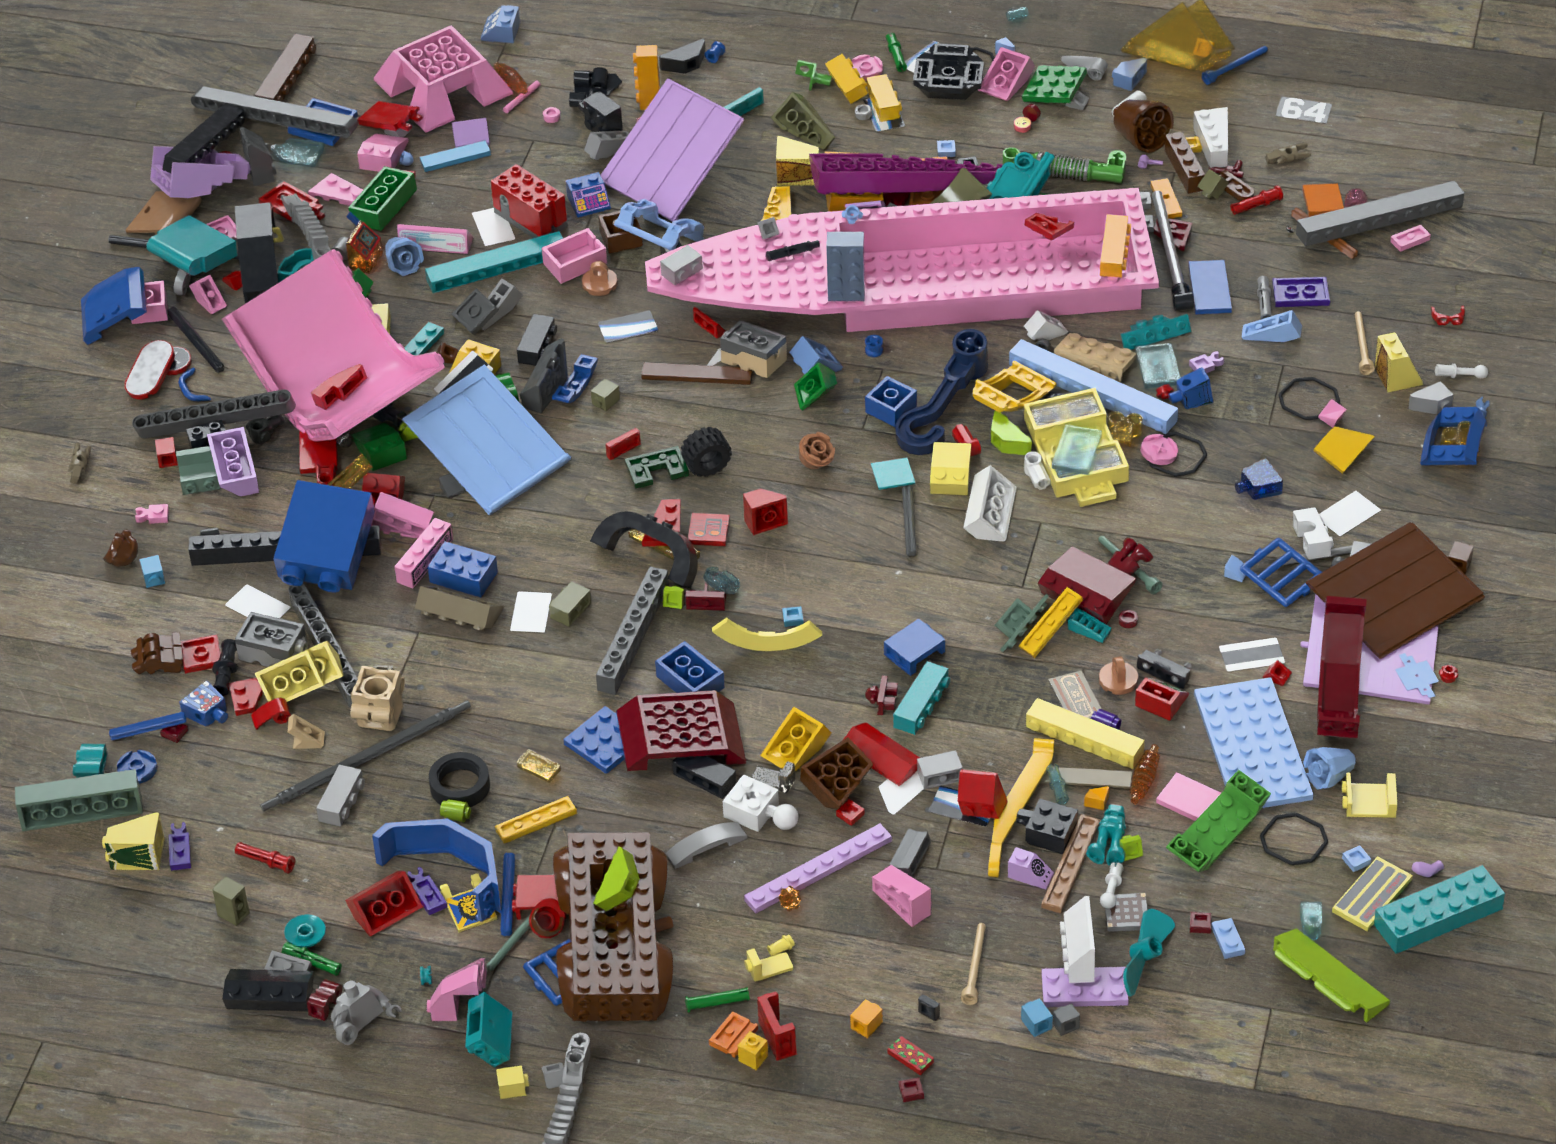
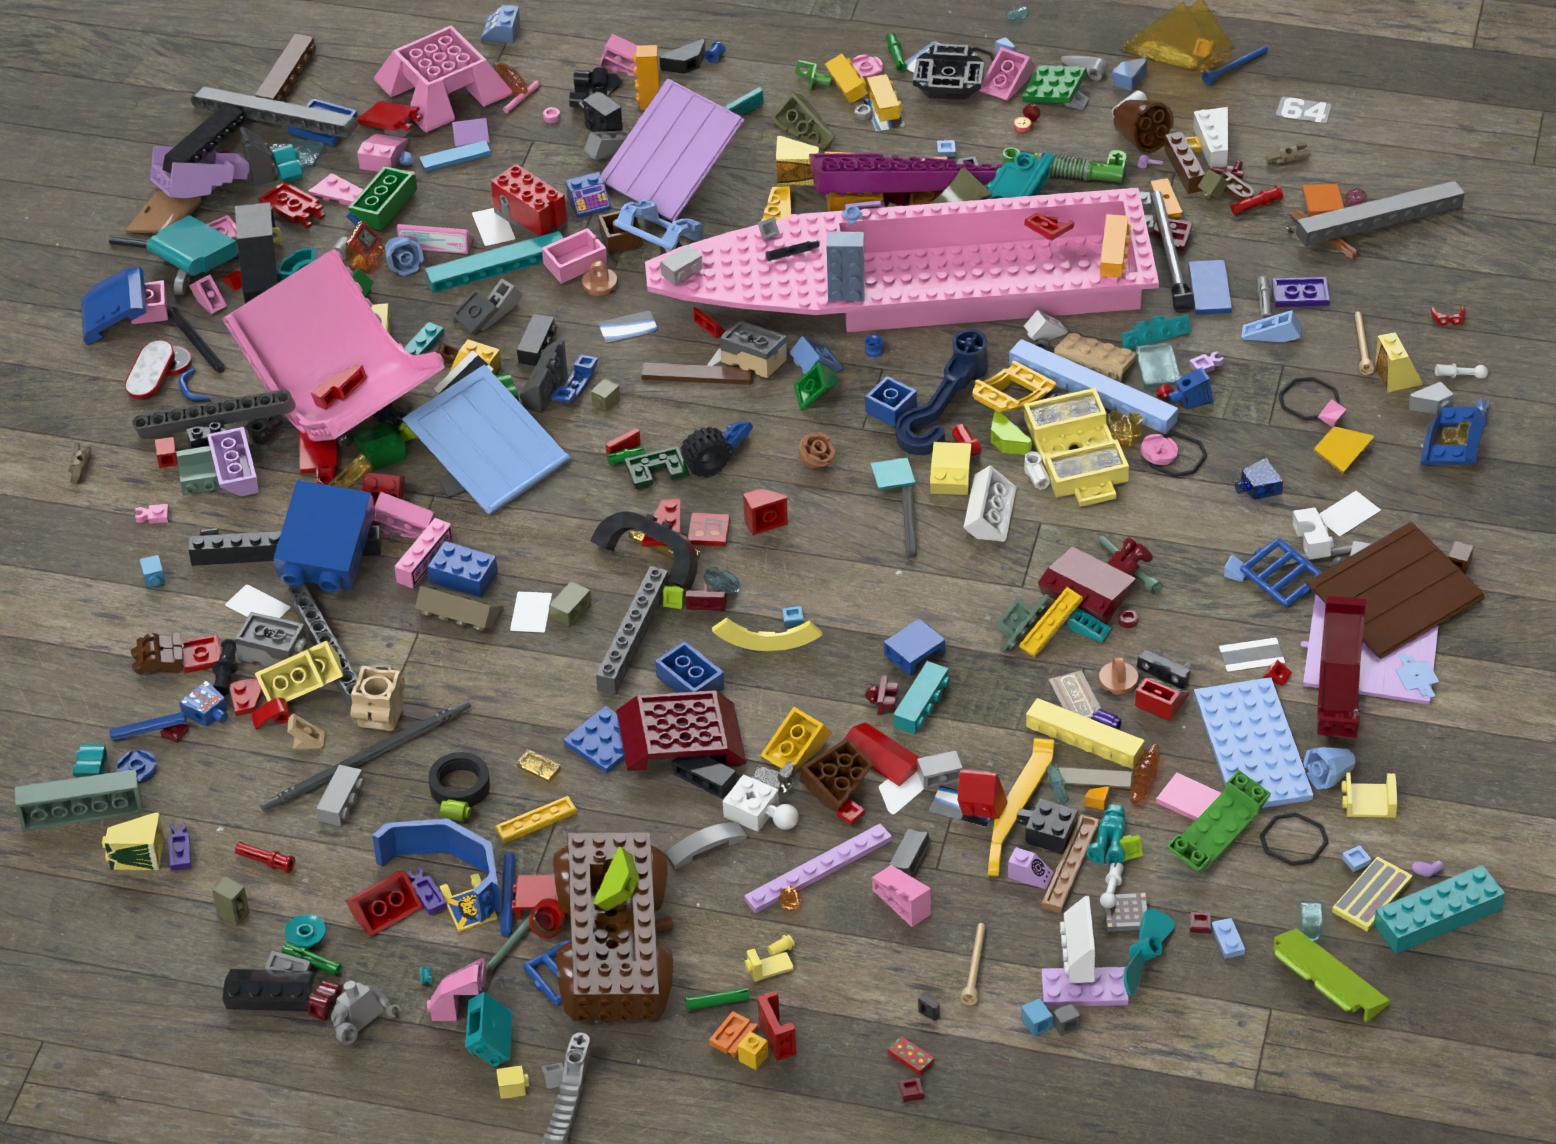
reddish brown piece [103,529,138,567] -> none
light grey piece [281,193,331,260] -> none
light orange brick [850,999,883,1038] -> none
clear light blue tile [1052,424,1102,475] -> none
bright pink plate [1390,225,1431,252] -> none
red plate [1439,665,1458,683] -> none
none -> teal brick [272,144,304,183]
none -> bright pink wedge [598,34,638,77]
none -> green pin [607,446,646,466]
none -> blue plate [722,422,753,451]

